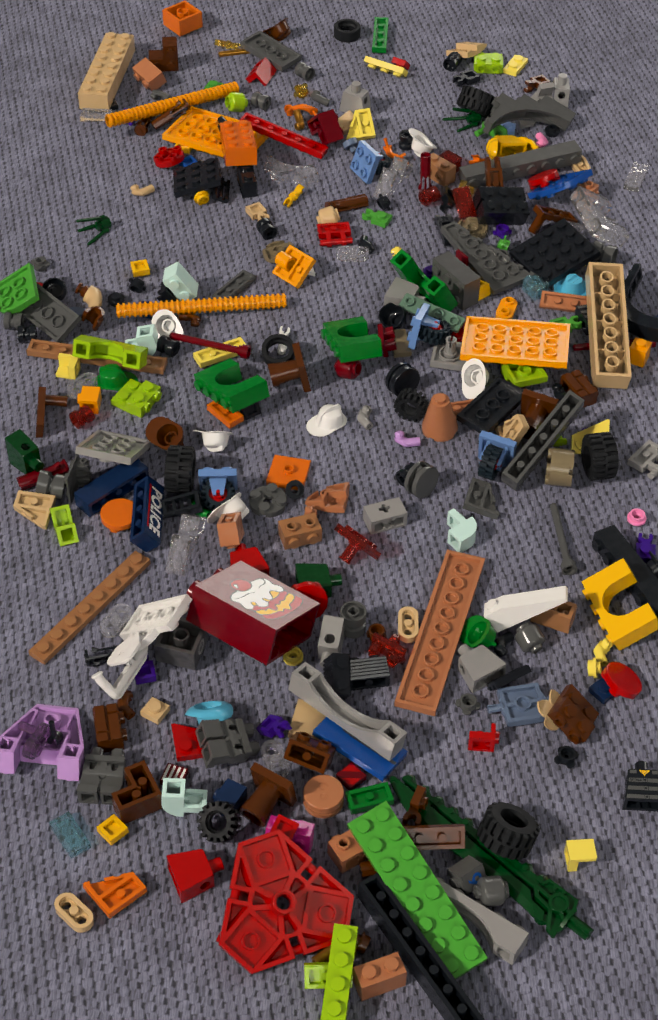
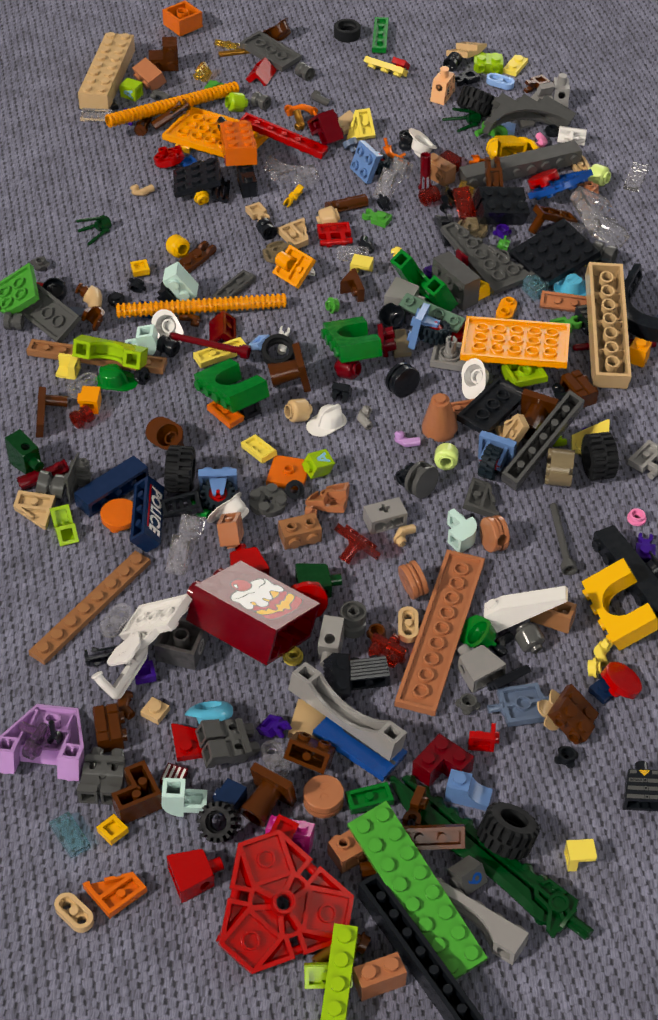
black wheel [17,325,37,343] -> none
light grey plate [75,429,151,465] -> none
lime plate [111,378,162,418] -> none
white piece [193,430,233,452] -> none
clear yellow plate [294,83,308,98] -> none
dark red tile [336,762,367,791] -> none
light grey torso [339,81,371,114] -> none
black tyre [394,388,429,422] -> none
dark grey head [473,875,509,907] -> none
none -> lime brick [119,77,143,102]
none -> black plate [134,367,150,385]
none -> yellow head [166,234,190,258]
none -> reddish brown hinge [178,241,217,274]
none -> clear yellow tile [193,61,212,82]
none -> dark red panel [209,310,236,342]
none -> light yellow plate [241,434,277,464]
none -> light blue plate [248,334,270,351]
none -> tan wing [277,218,309,249]
none -> tan head [284,398,312,423]
none -> lime brick [302,449,335,479]
none -> bright green plate [325,297,340,314]
none -> black tile [332,382,352,403]
none -> reddish brown slope [340,268,365,302]
none -> light yellow panel [350,254,374,273]
none -> tan arm [393,524,416,547]
none -> nougat head [398,560,429,600]
none -> dark red brick [412,733,474,787]
none -> light nougat torso [430,66,455,105]
none -> yellowish green head [434,443,459,470]
none -> medium blue arch [445,769,493,811]
none -> nougat head [480,515,510,553]
none -> light blue plate [486,73,515,90]
none -> white hips [557,126,587,146]
none -> yellowish green head [588,164,611,186]

